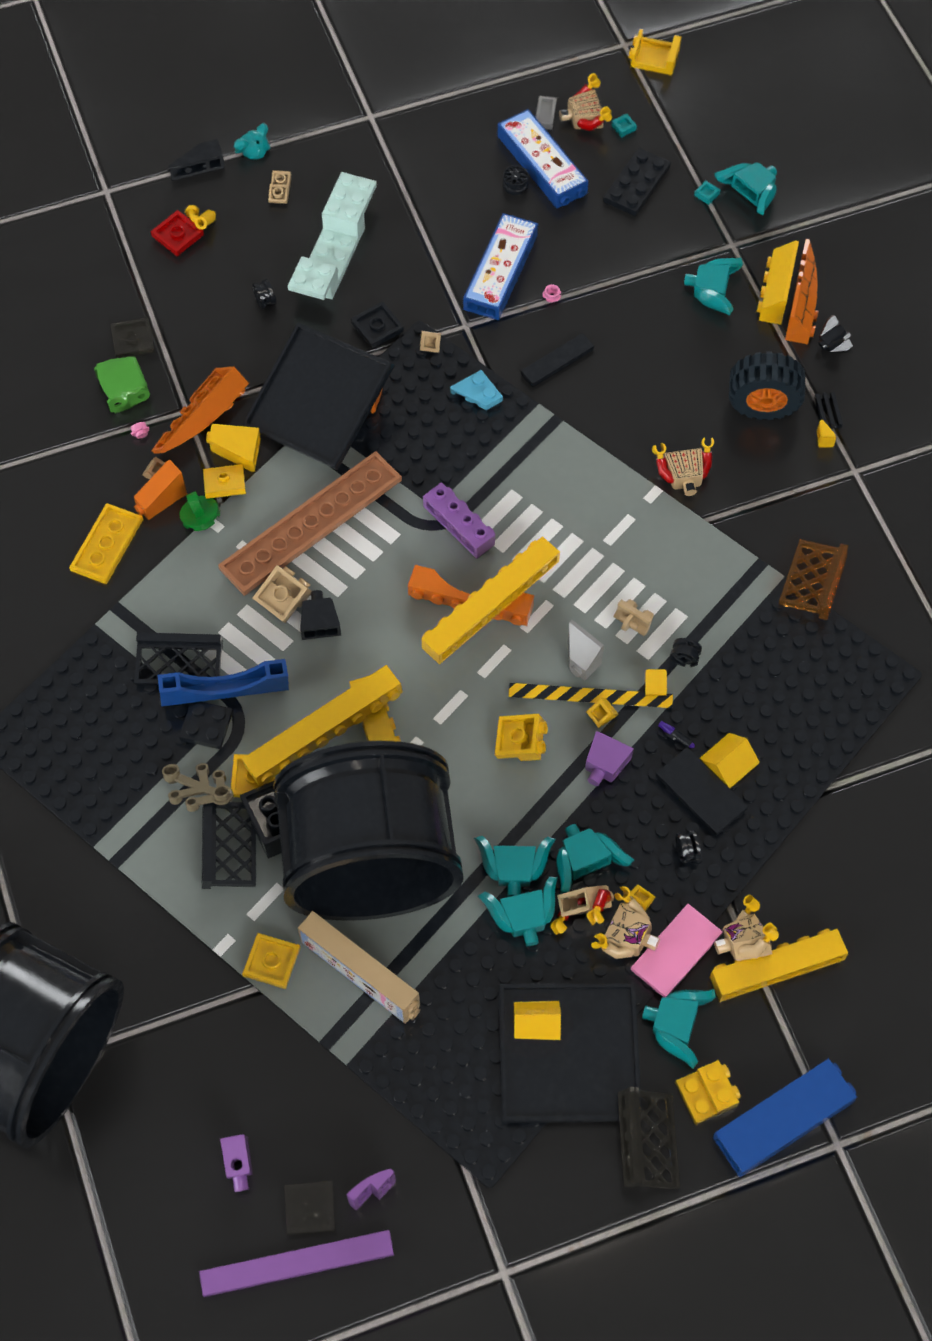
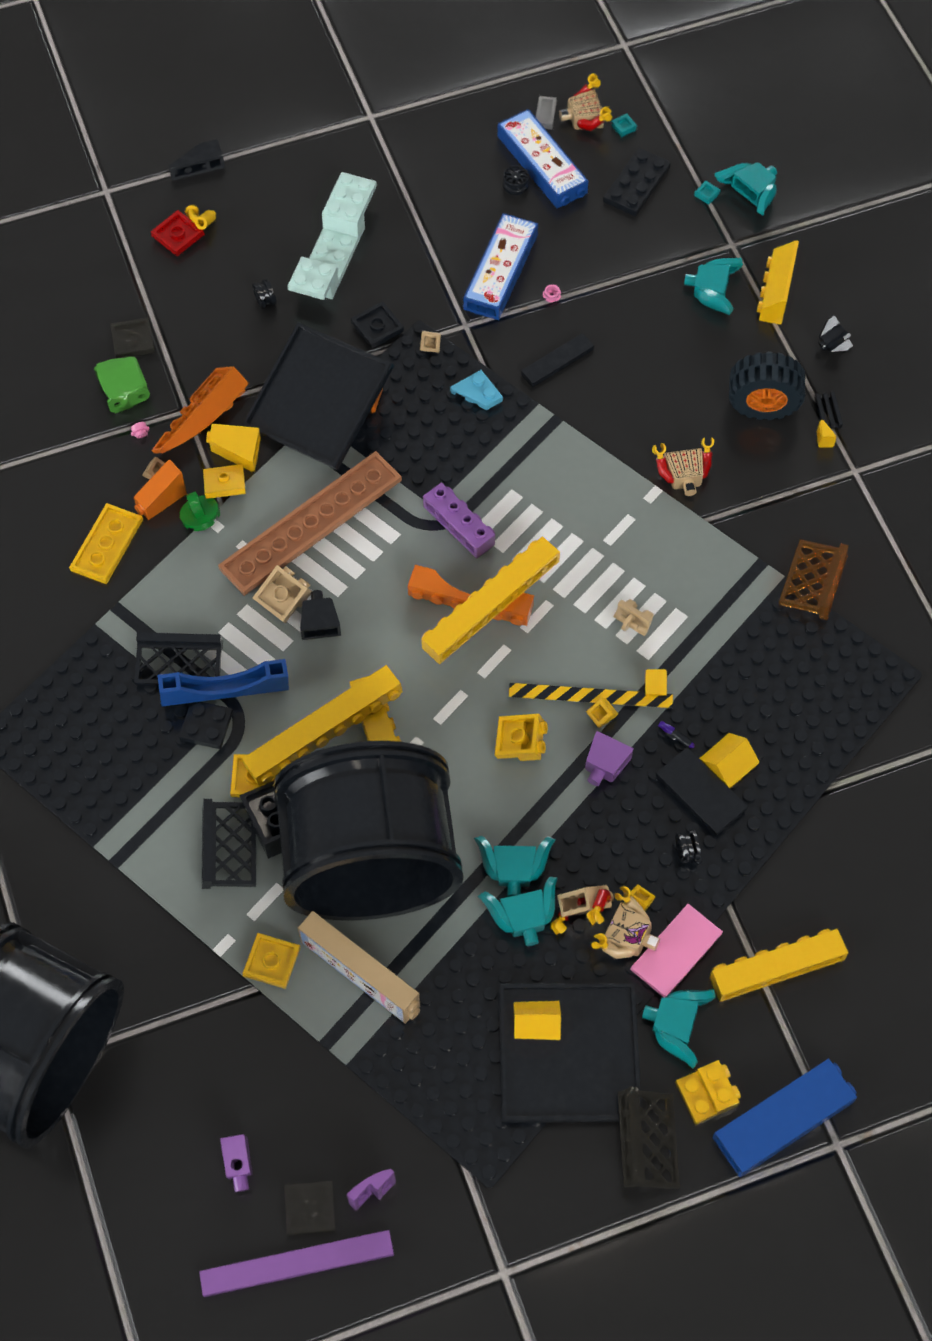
dark tan plant [162,763,234,812] -> none
teal hair [234,123,270,160] -> none
tan slope [268,171,291,204] -> none
teal torso [556,824,634,894] -> none
light grey slope [567,620,604,681] -> none
yellow panel [629,29,681,75] -> none
black wheel [670,638,702,667] -> none
tan torso [714,894,779,961] -> none
orange wedge [785,239,819,344] -> none

